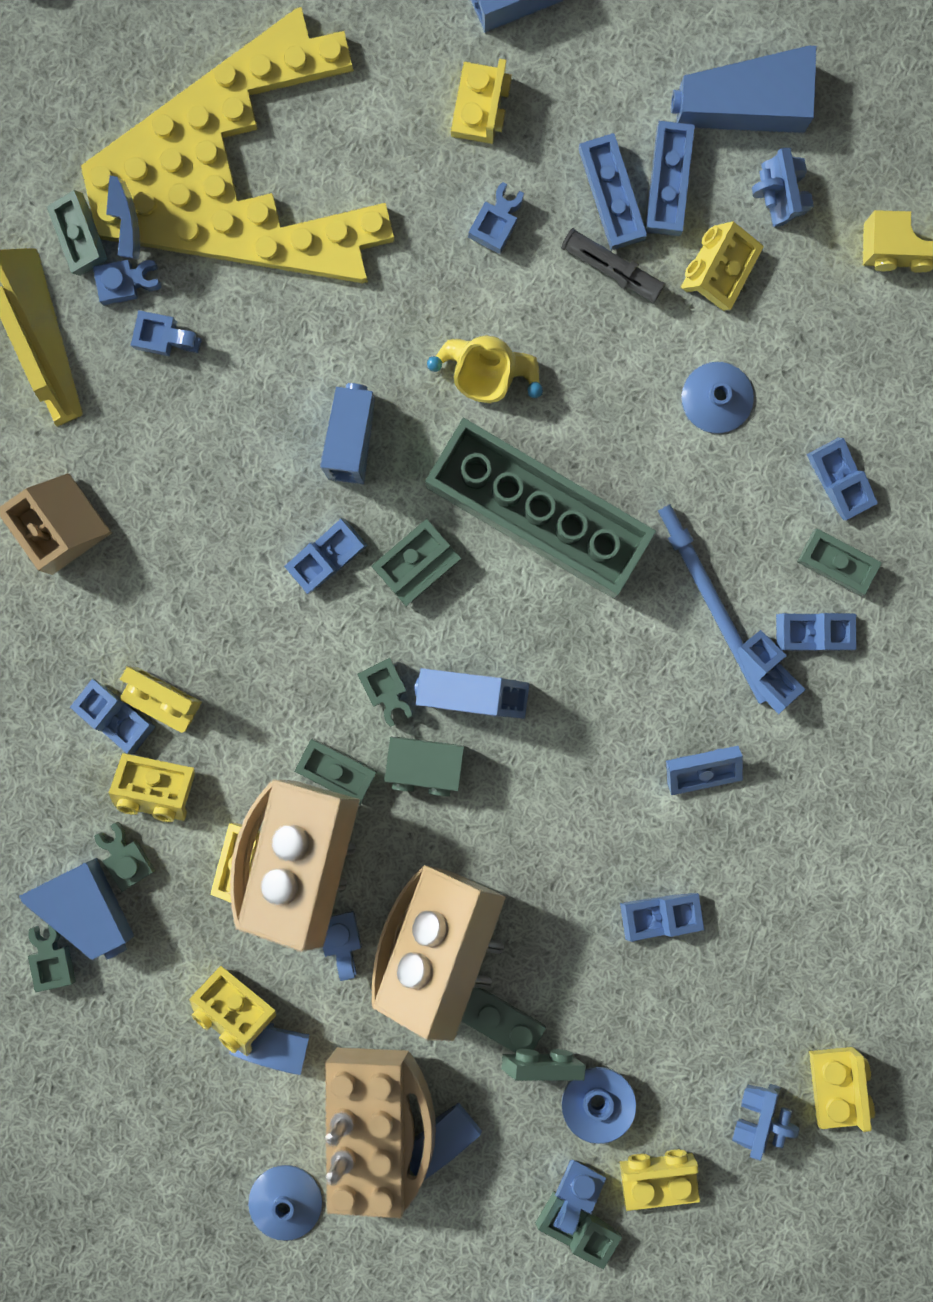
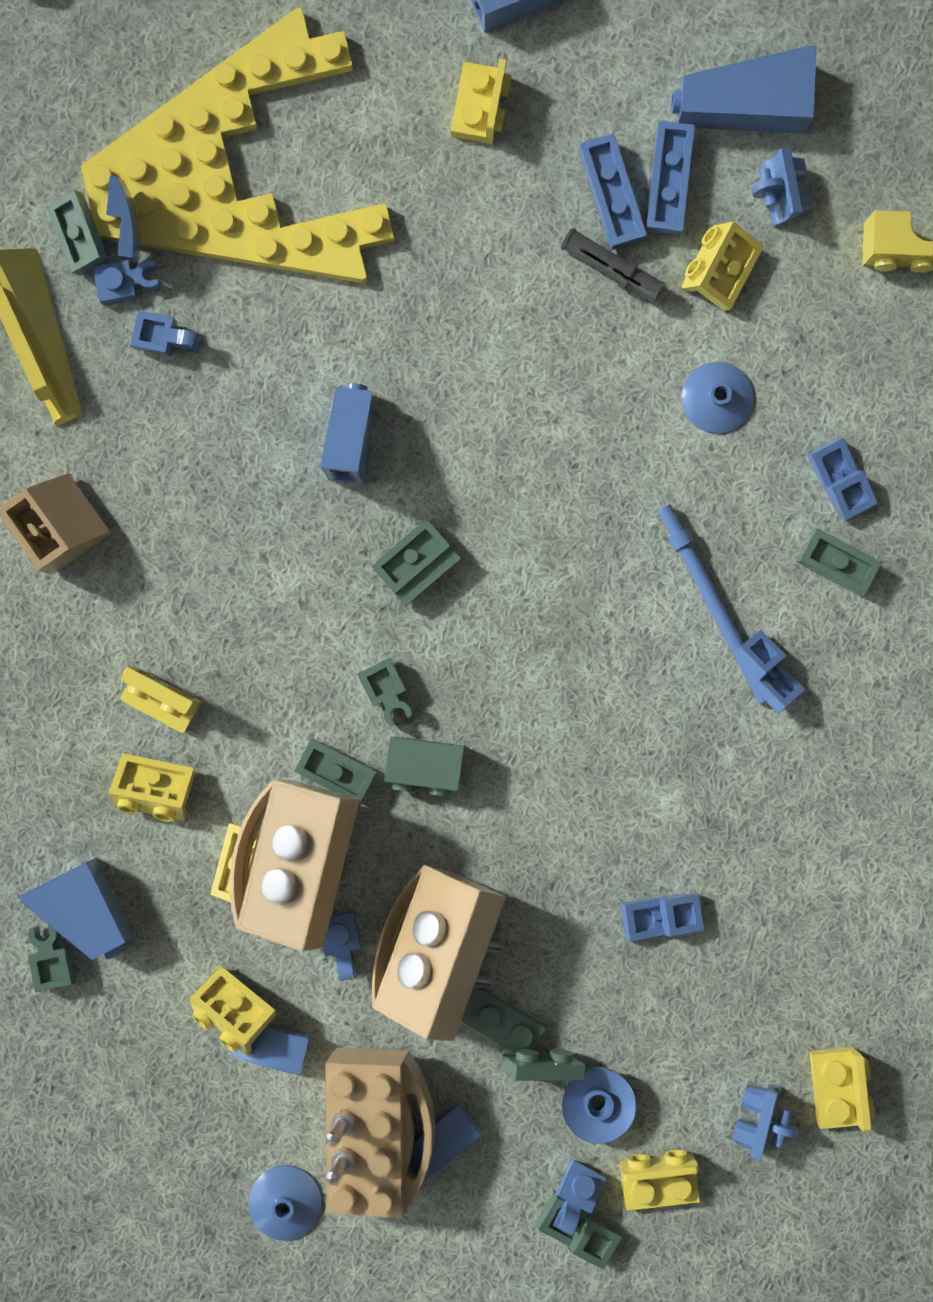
medium blue slope [70,679,156,755] -> none
sand green plate [94,822,156,892] -> none
medium blue slope [284,518,368,594] -> none
slope [415,668,530,719] -> none
sand green brick [425,417,656,598] -> none
light yellow piece [427,335,543,403] -> none
medium blue plate [468,182,523,254] -> none
medium blue plate [666,746,743,796] -> none
medium blue slope [776,613,856,651] -> none

